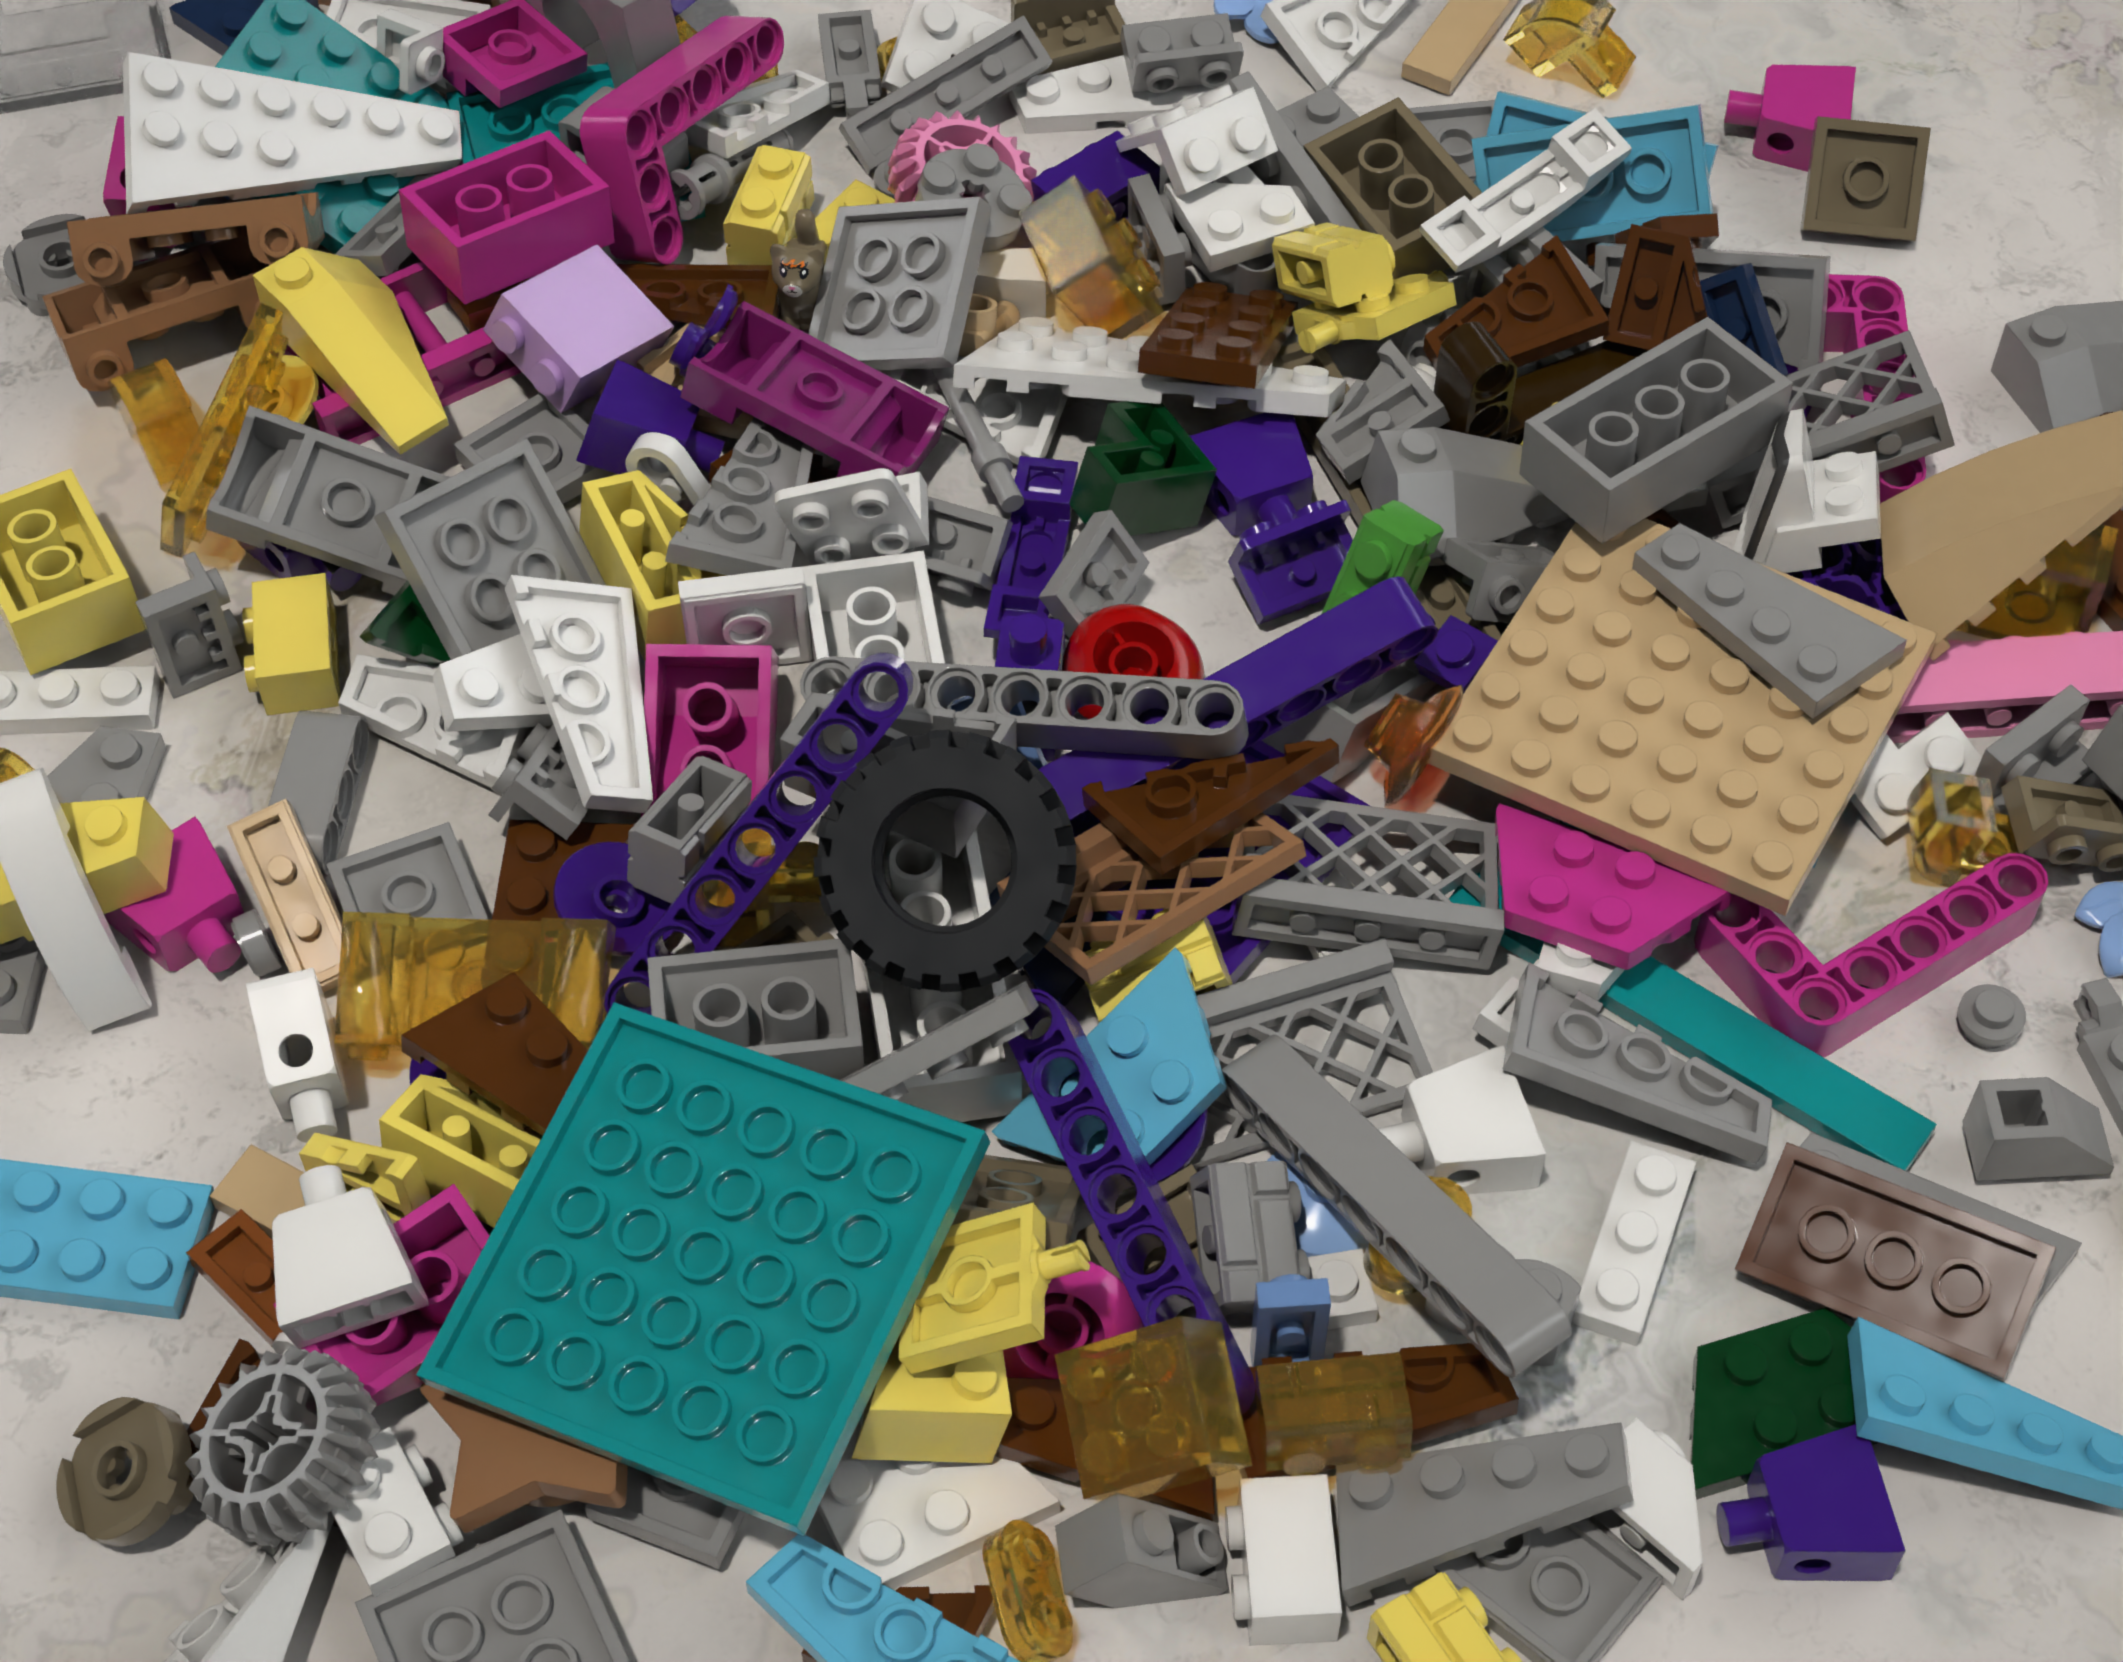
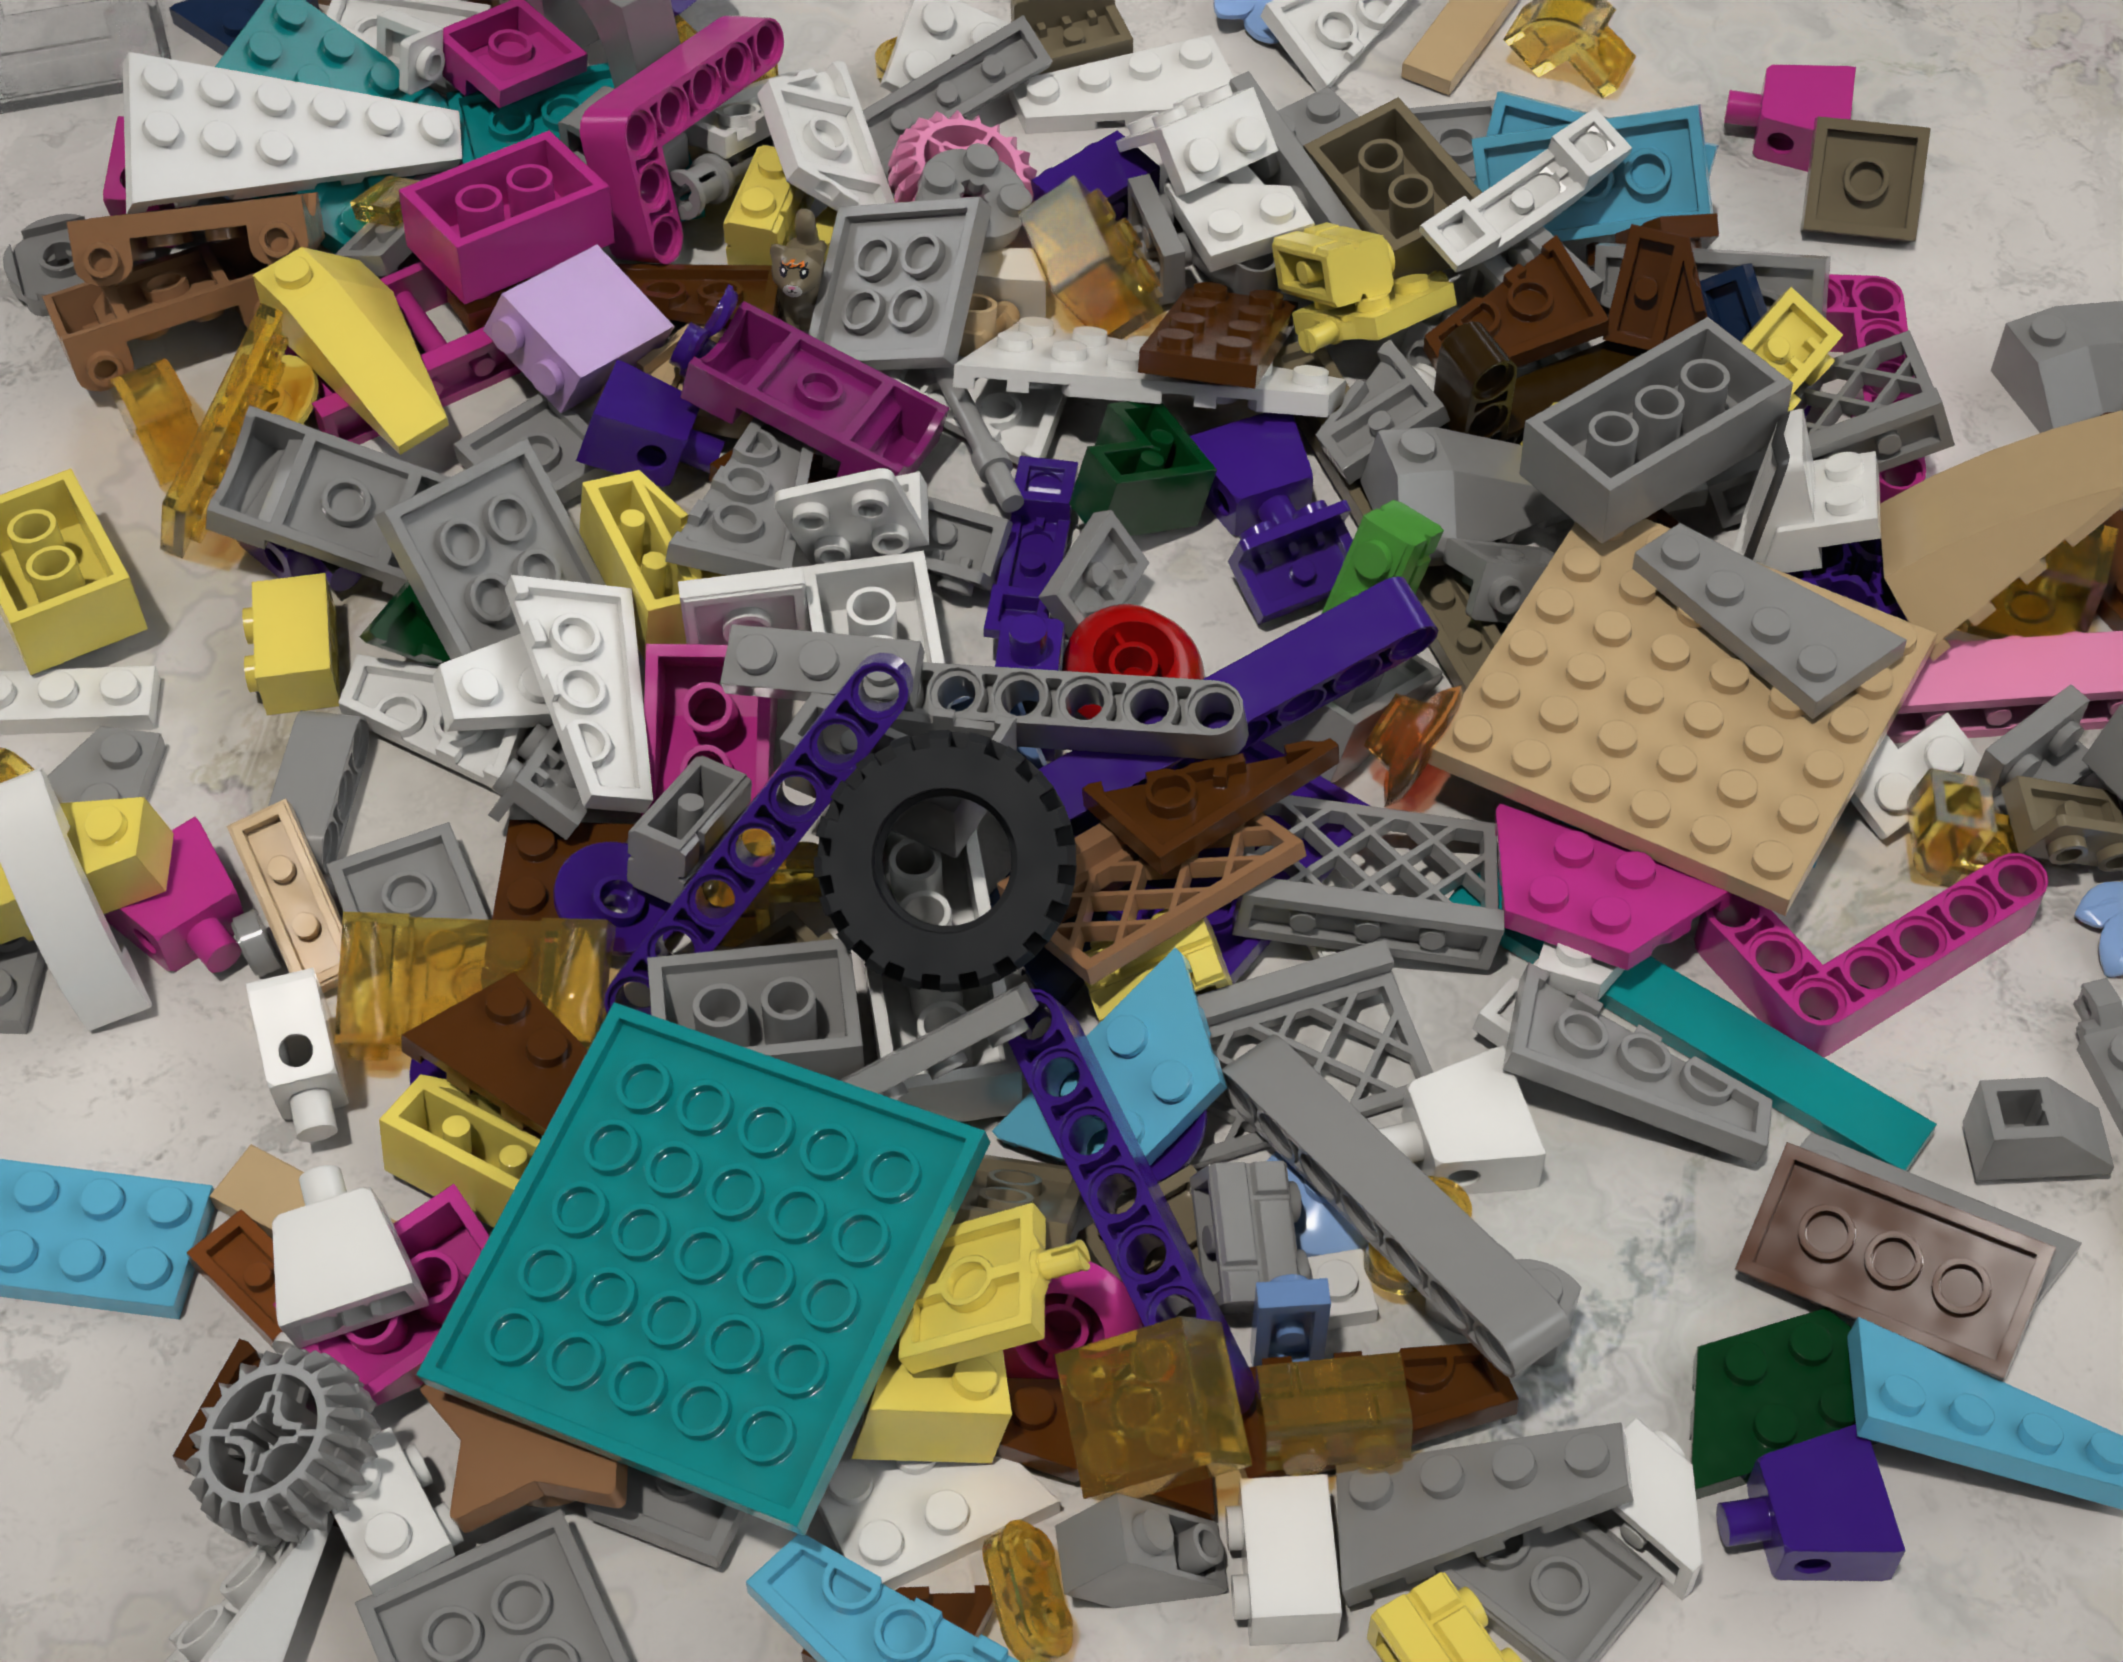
dark tan plate [56,1397,194,1547] -> none
light grey bracket [136,552,244,699] -> none
light yellow wing [299,1133,431,1221] -> none
white plate [626,432,711,515] -> none
light grey hinge [818,9,882,120] -> none
light grey bracket [1120,13,1244,93] -> none
dark purple plate [1414,614,1498,697] -> none
white plate [1572,1140,1696,1346] -> none
light grey plate [1957,984,2026,1048] -> none
none -> clear yellow tile [350,176,419,227]
none -> light grey plate [720,624,925,711]
none -> white wing [757,61,895,211]
none -> light yellow bracket [1741,287,1843,411]

